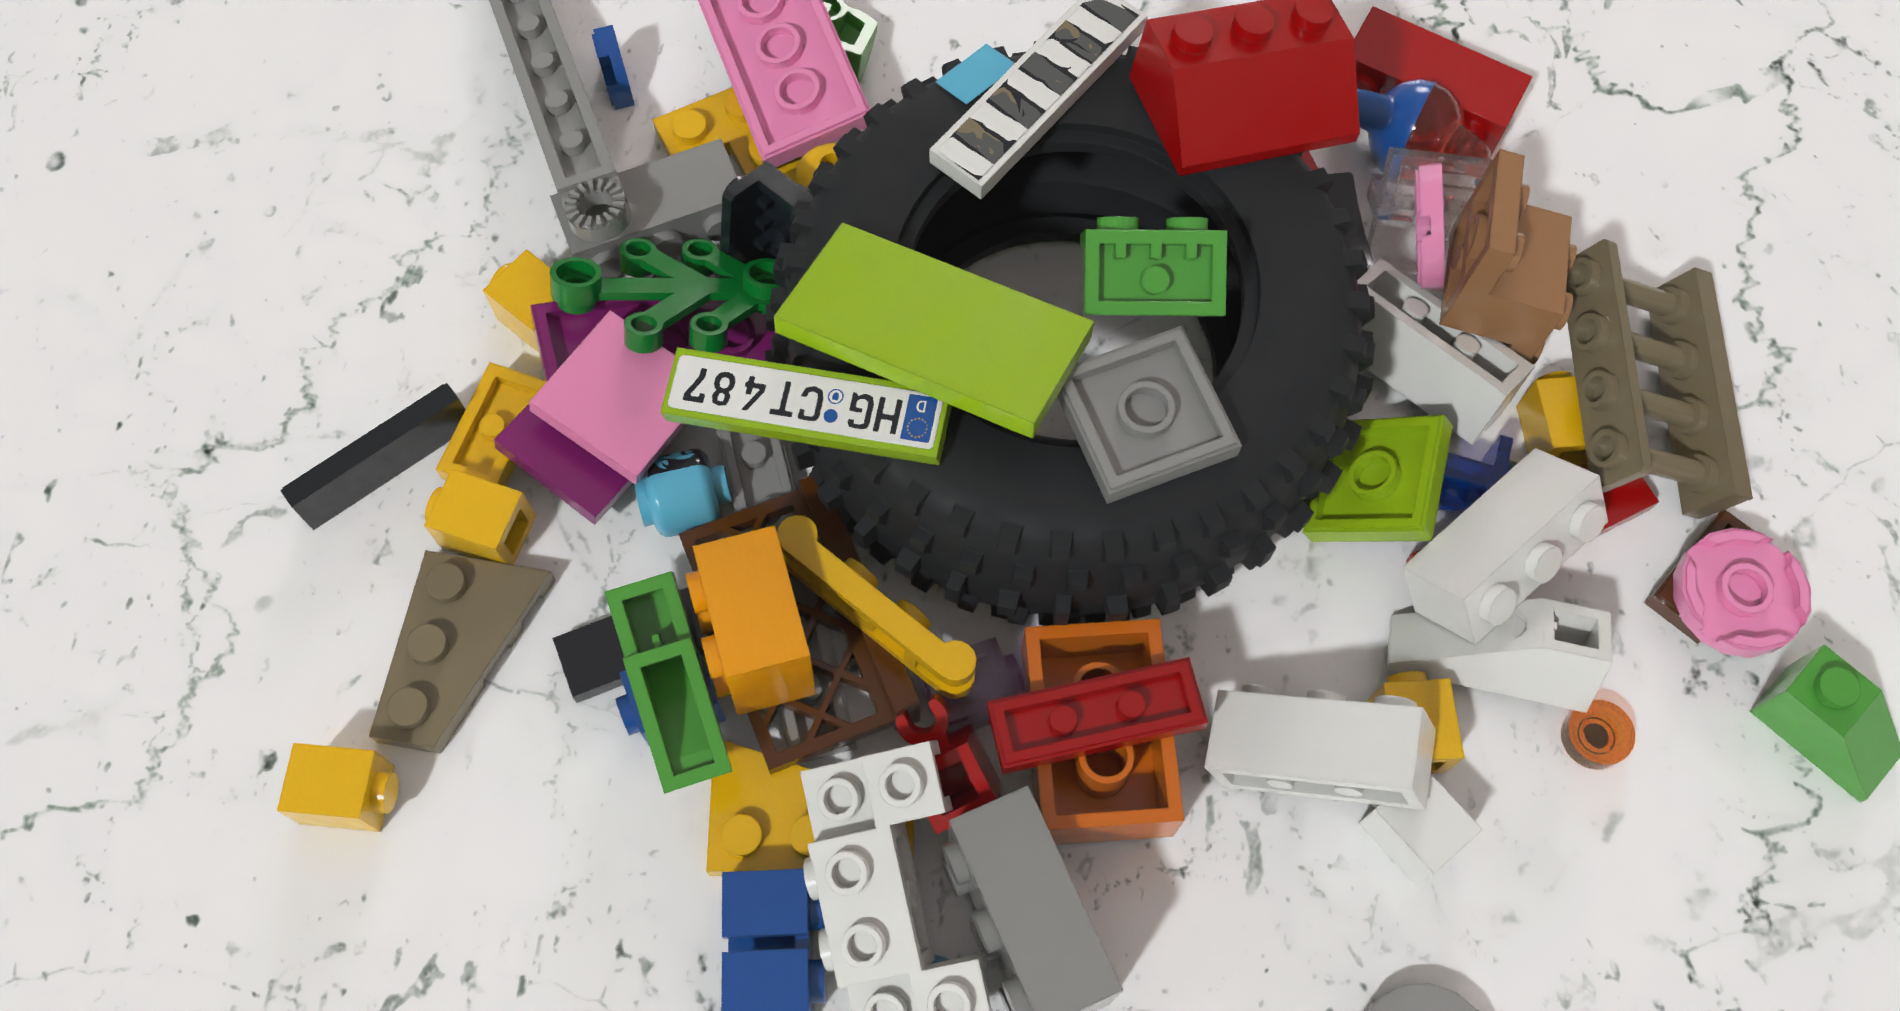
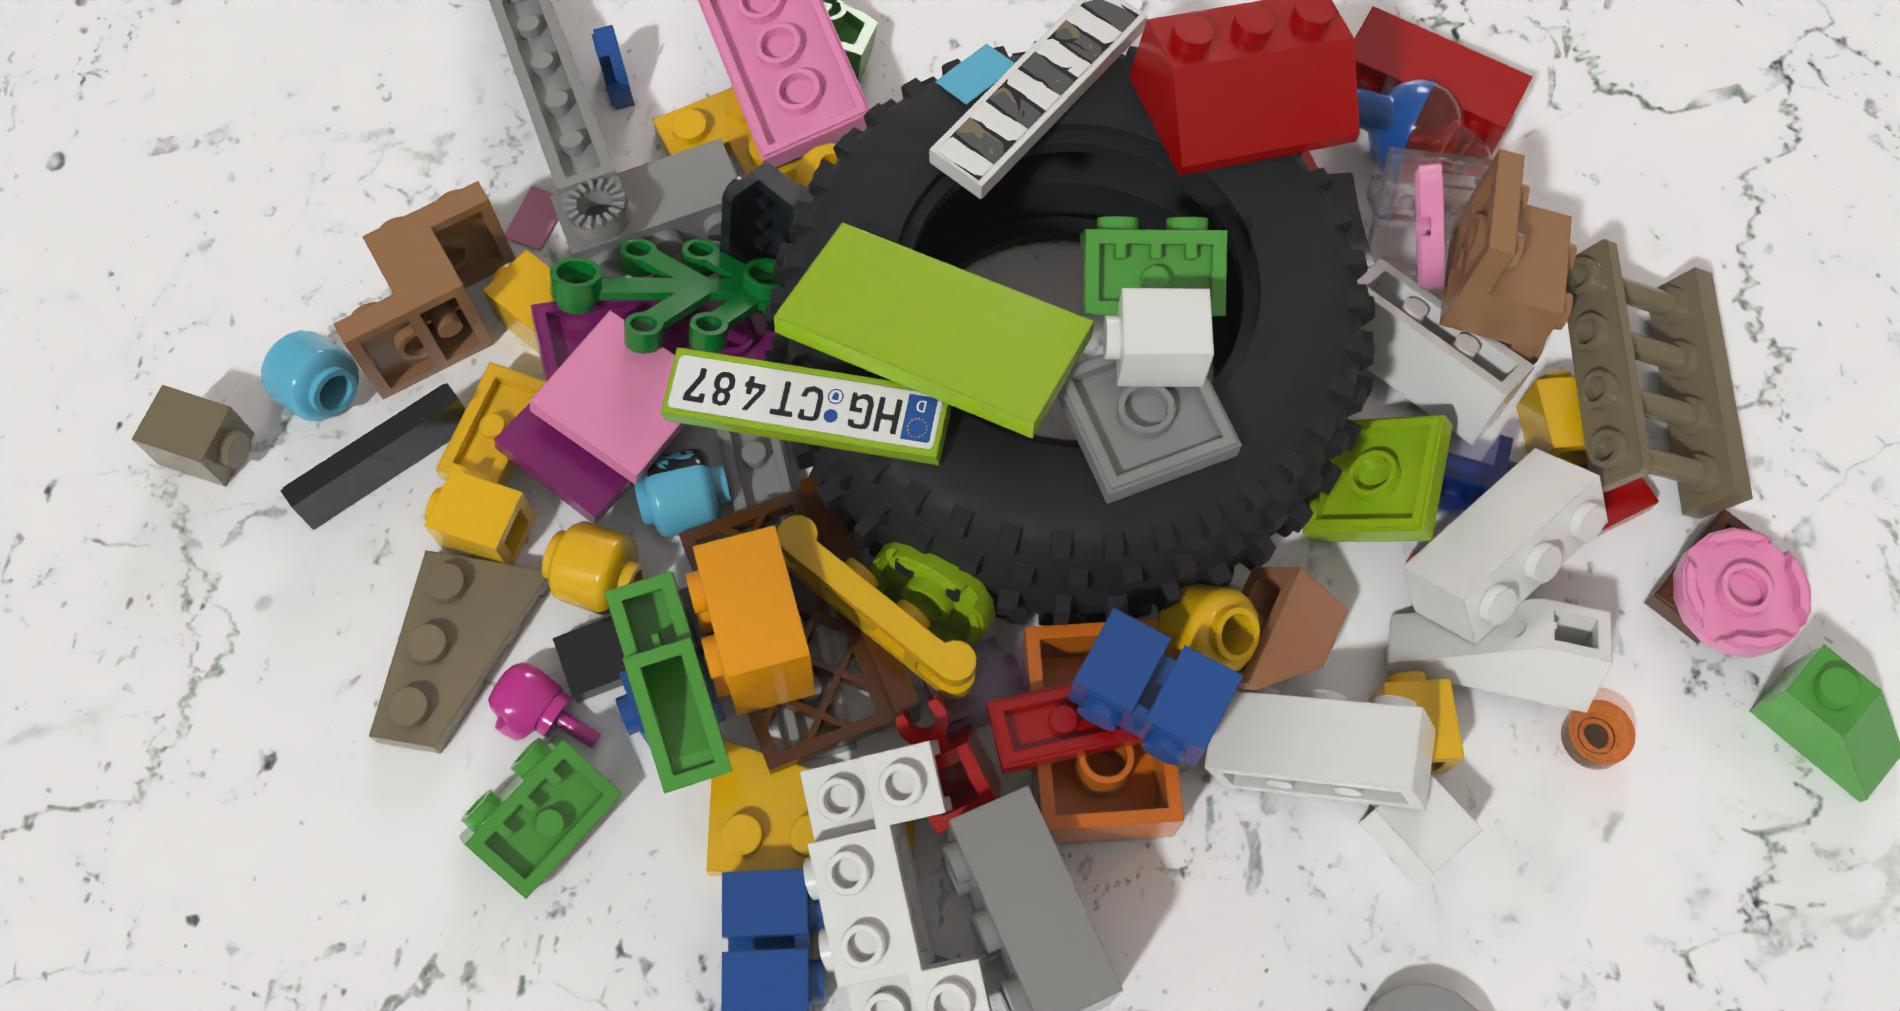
yellow brick [277,743,399,832] -> none
none -> dark tan brick [131,385,254,487]
none -> medium azure head [261,330,359,421]
none -> medium nougat bracket [334,181,516,400]
none -> bright green bracket [459,735,623,899]
none -> dark pink piece [488,662,601,748]
none -> bright pink sticker [505,186,558,251]
none -> yellow head [542,521,646,615]
none -> lime tile [869,542,996,646]
none -> blue piece [1068,608,1243,767]
none -> white brick [1103,288,1214,387]
none -> yellow head [1158,583,1260,672]
none -> nougat slope [1237,567,1348,690]

